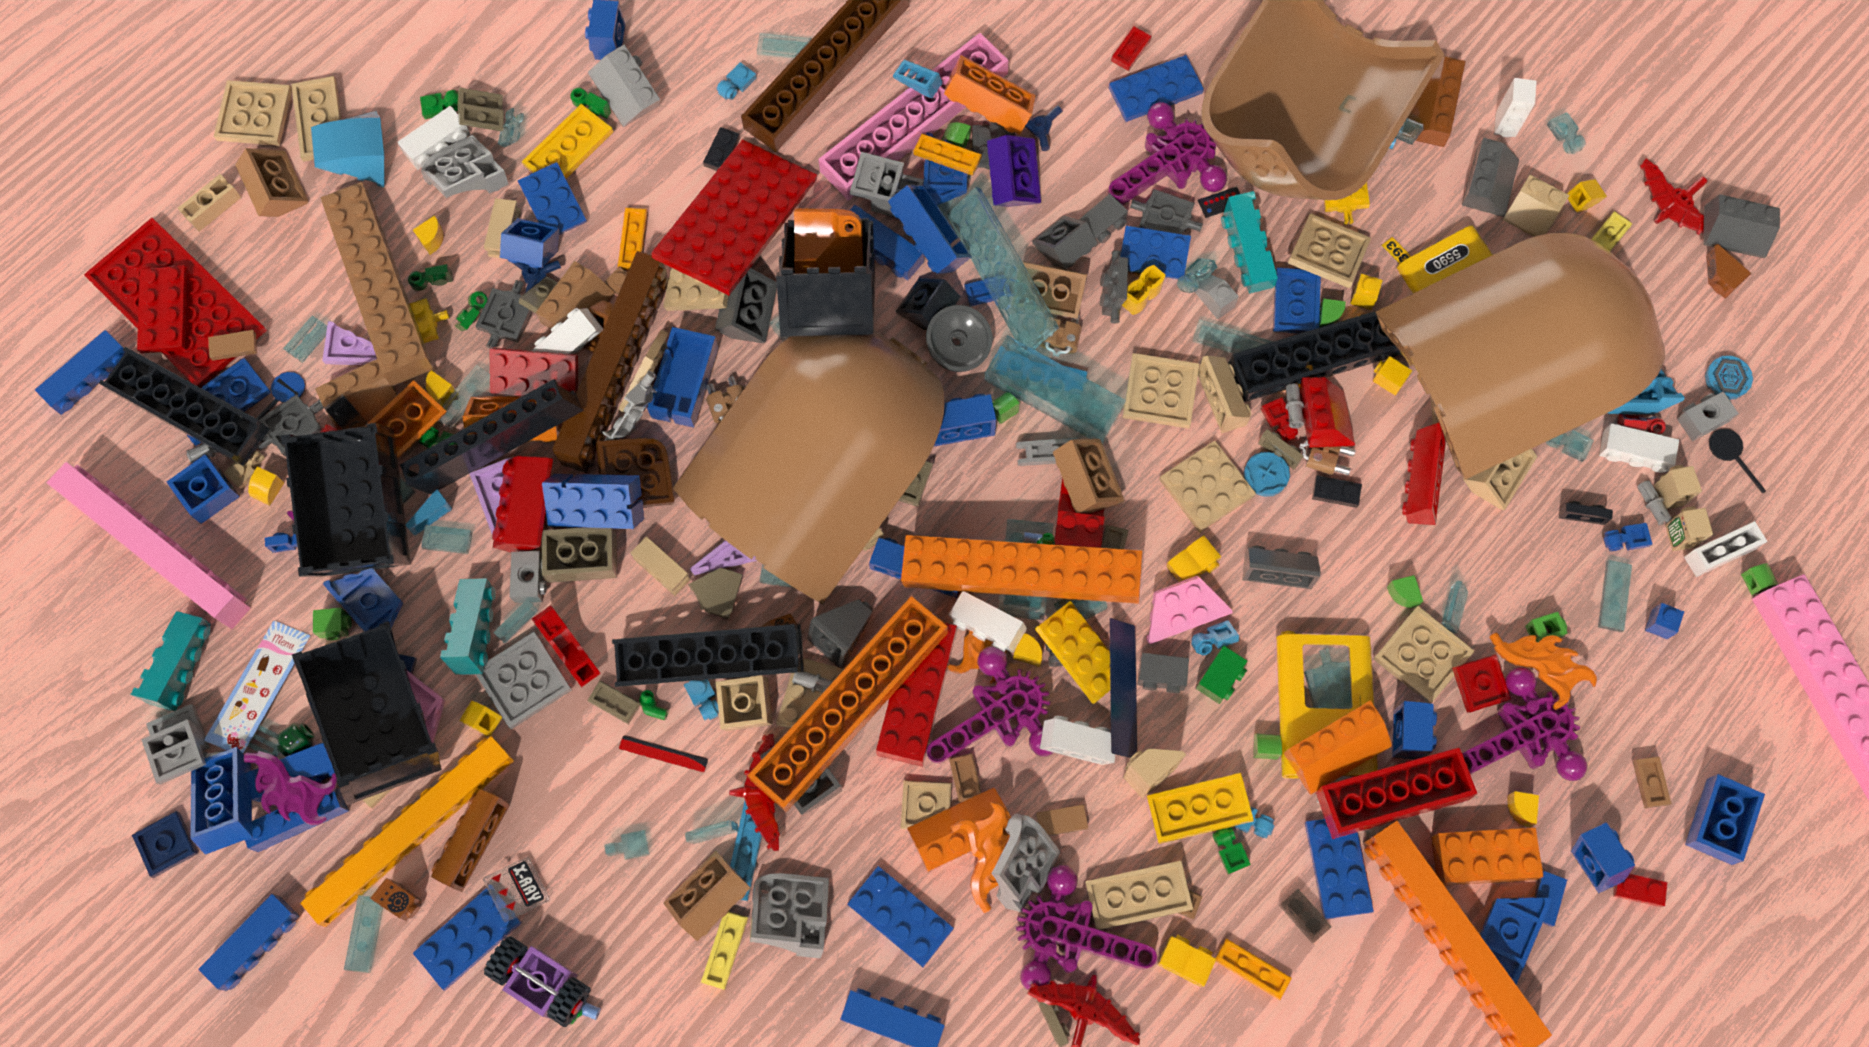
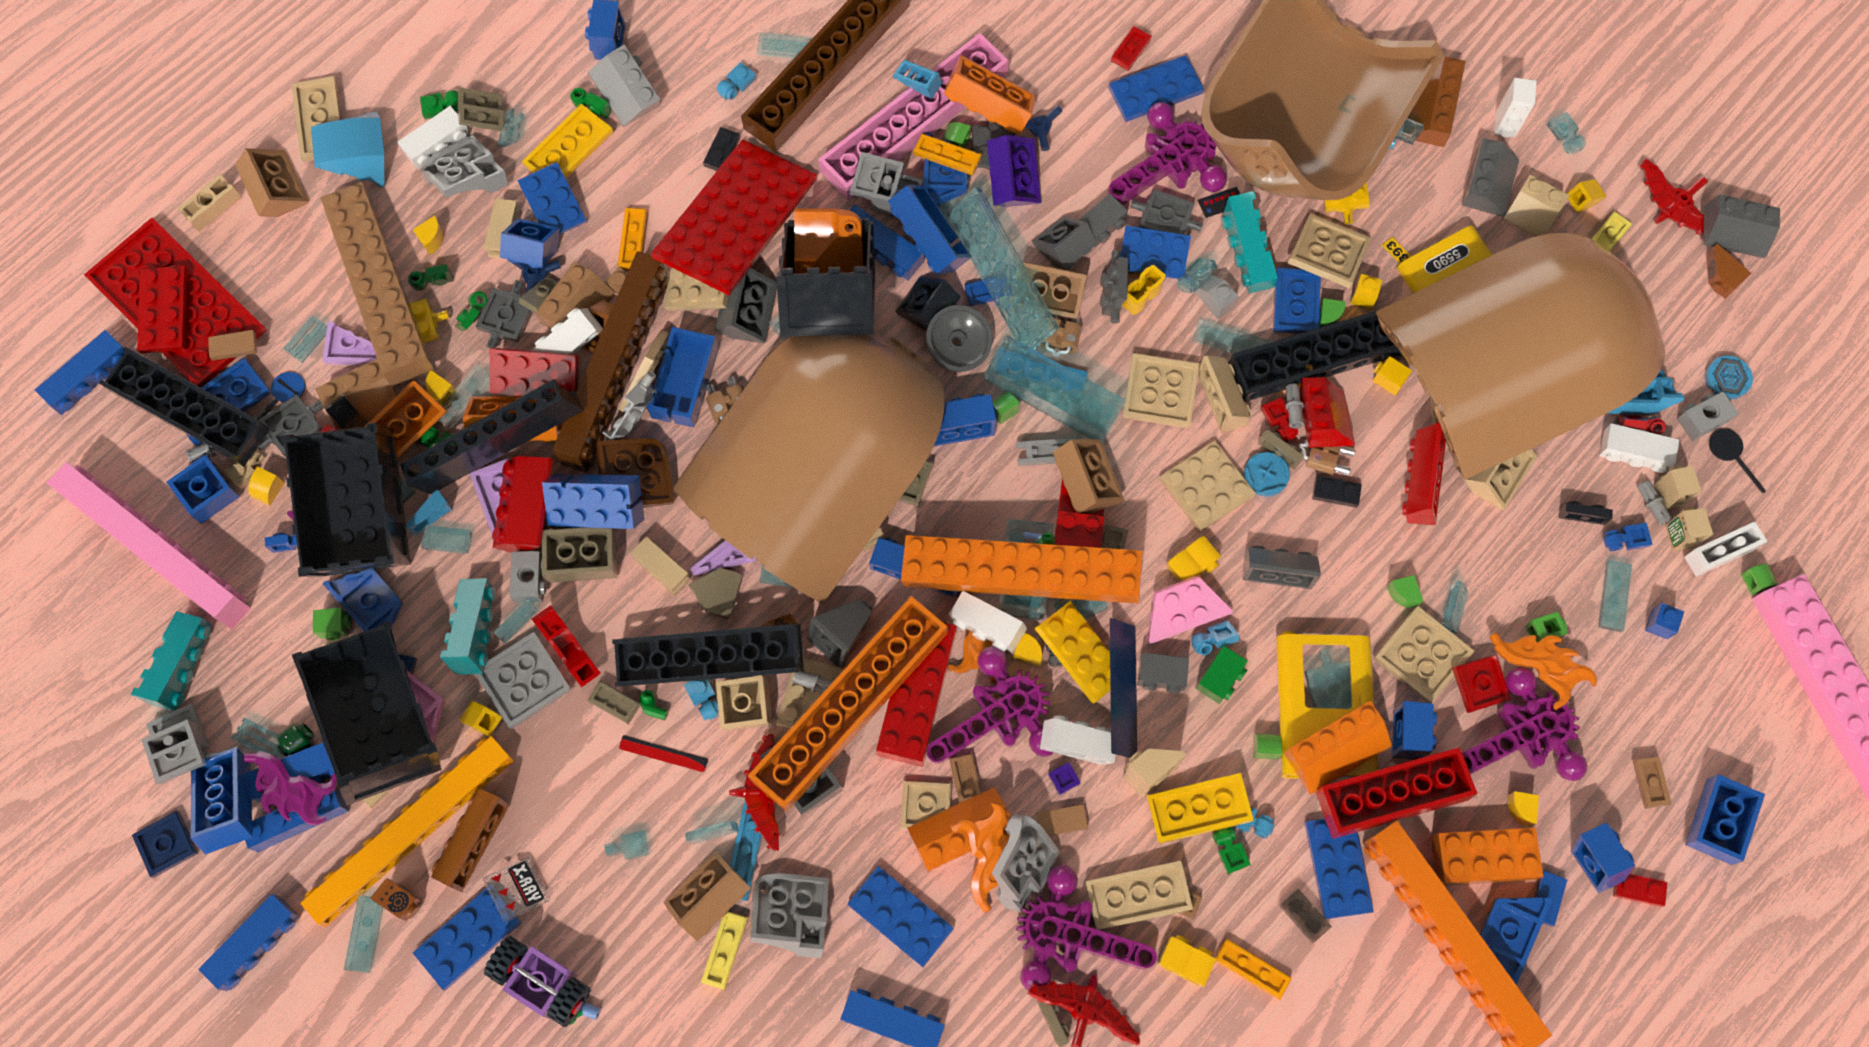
sticker [204,621,310,753] -> none
tan plate [214,80,292,146] -> none
clear light blue plate [1546,430,1594,462] -> none
none -> dark purple plate [1048,762,1081,796]

